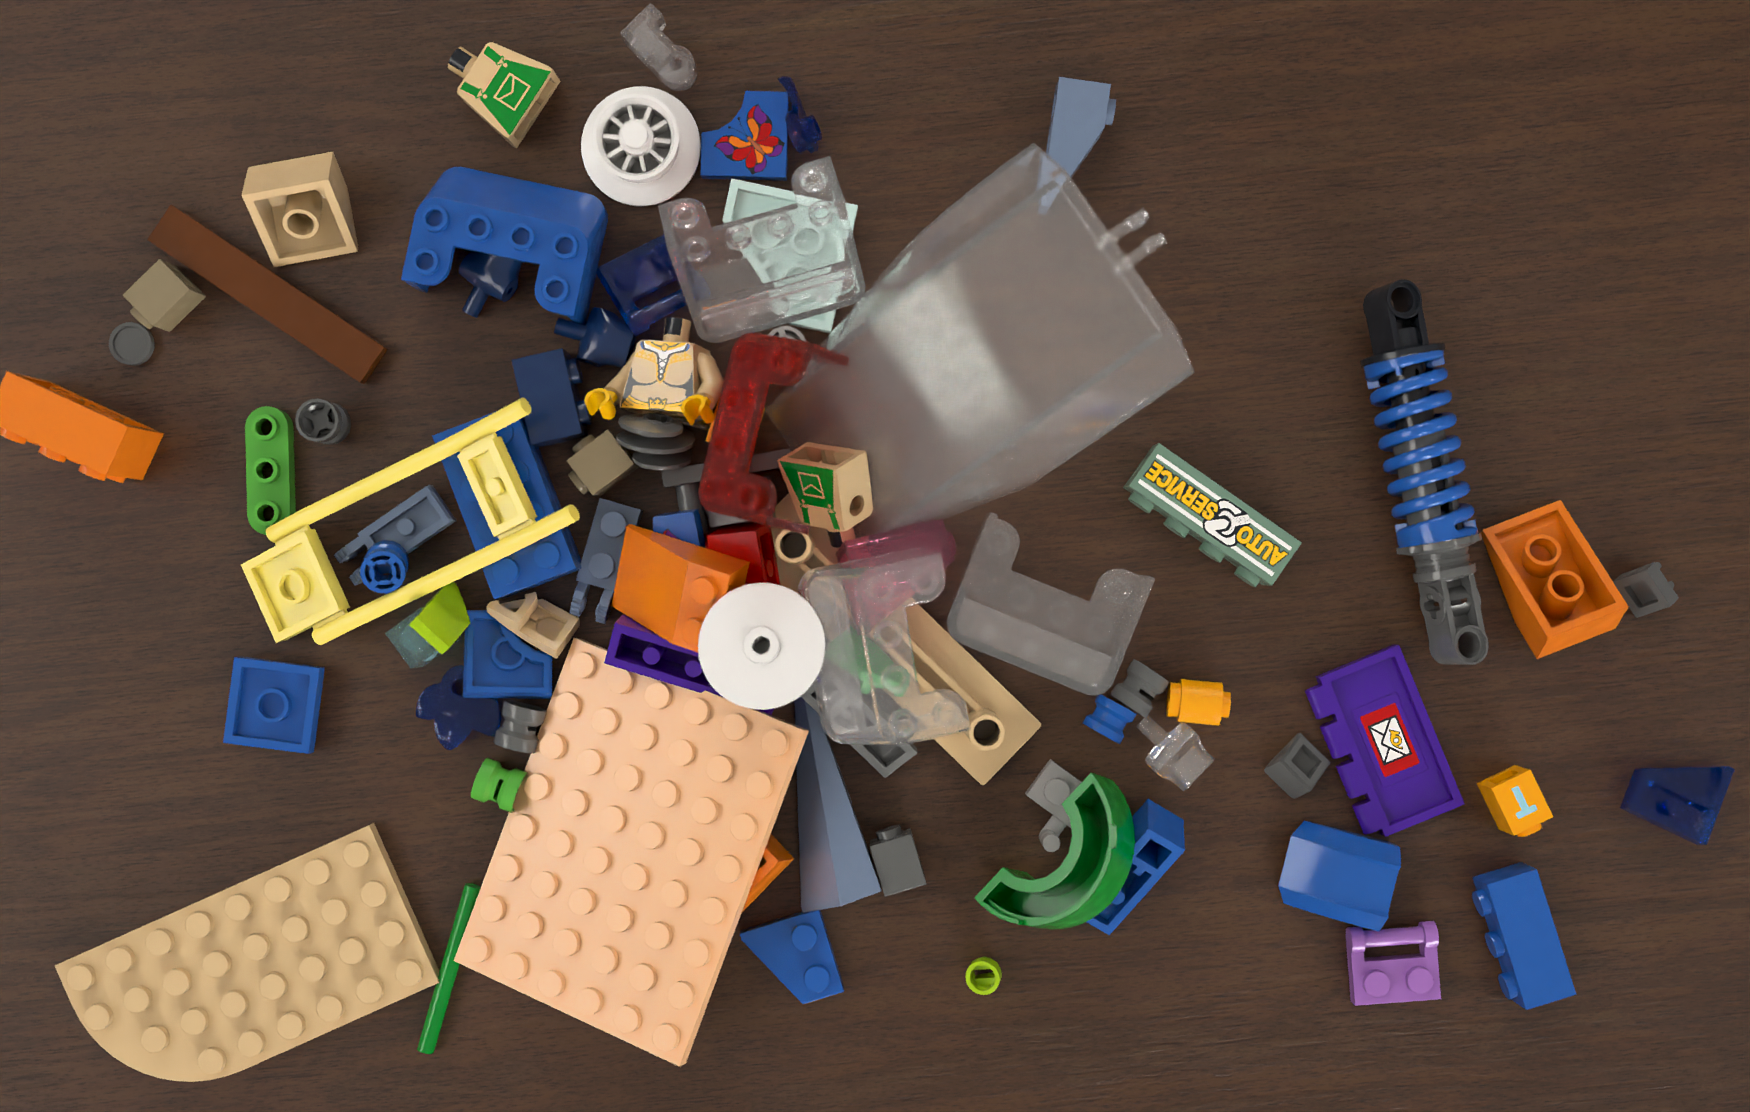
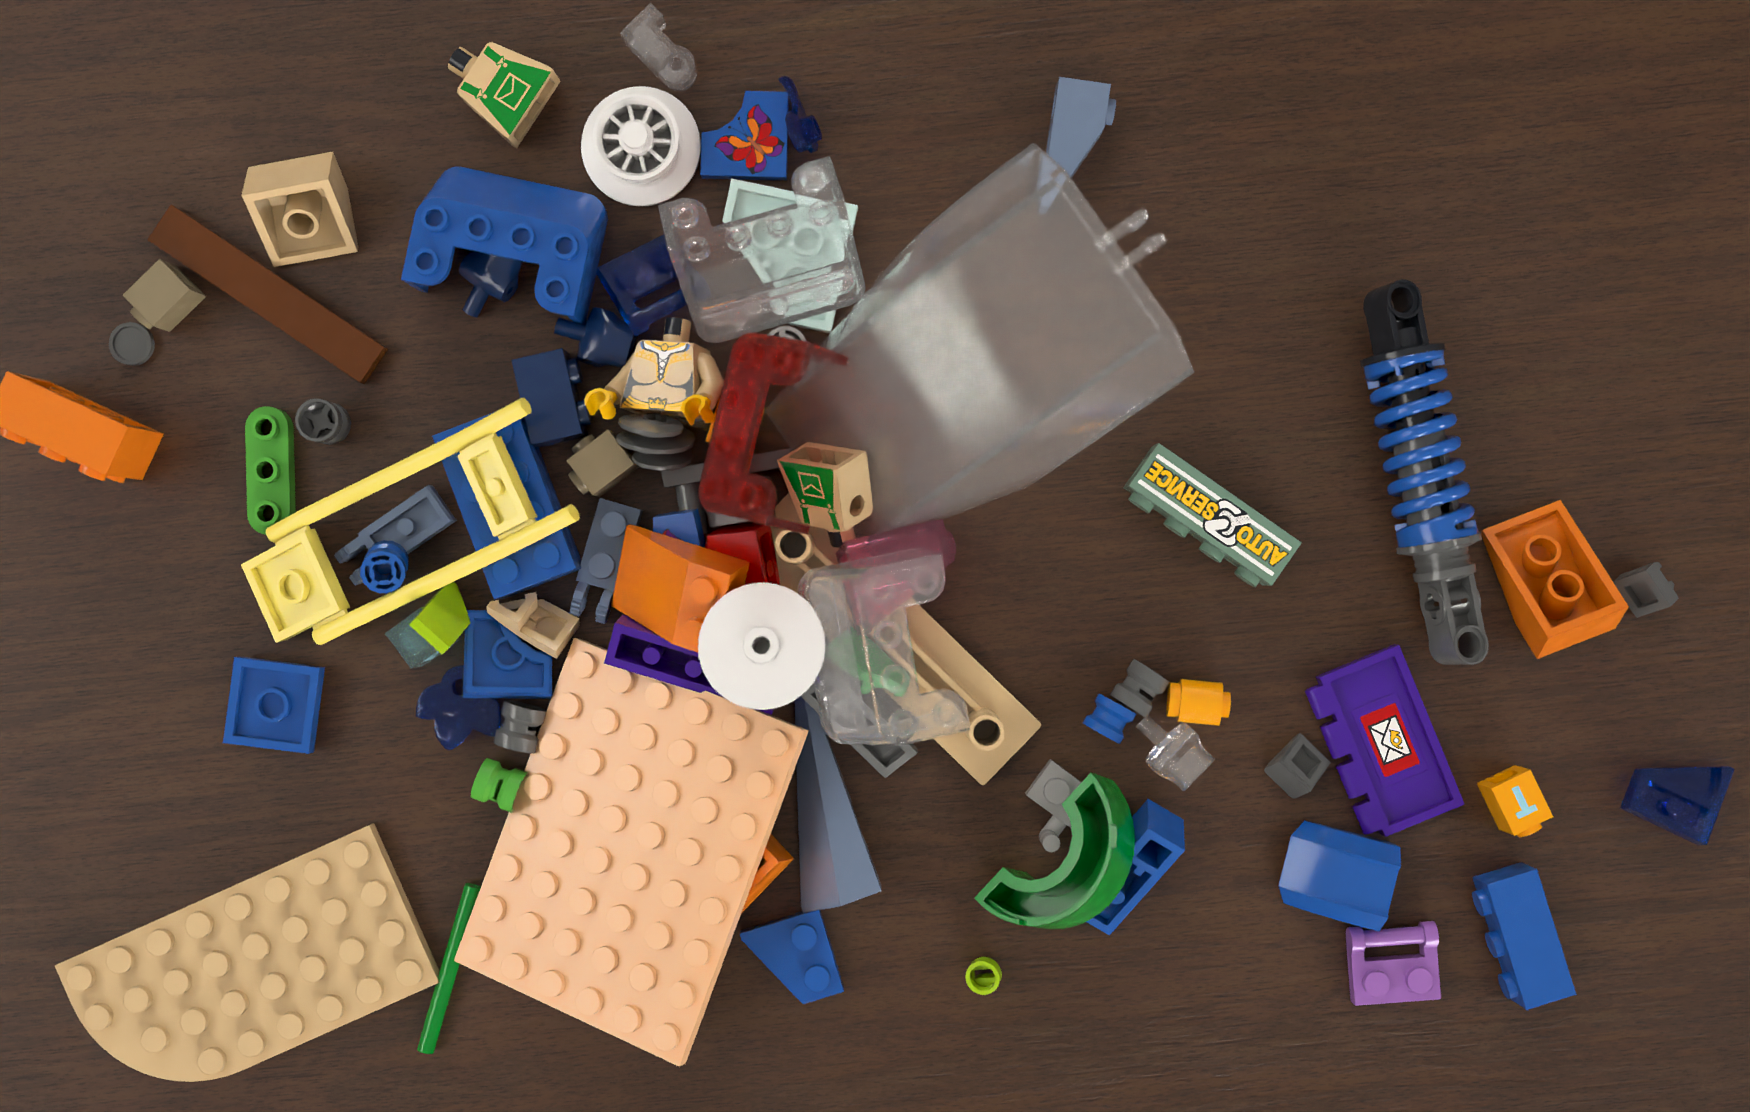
dark grey brick [870,825,927,897] -> none
clear windscreen [946,512,1155,696] -> none

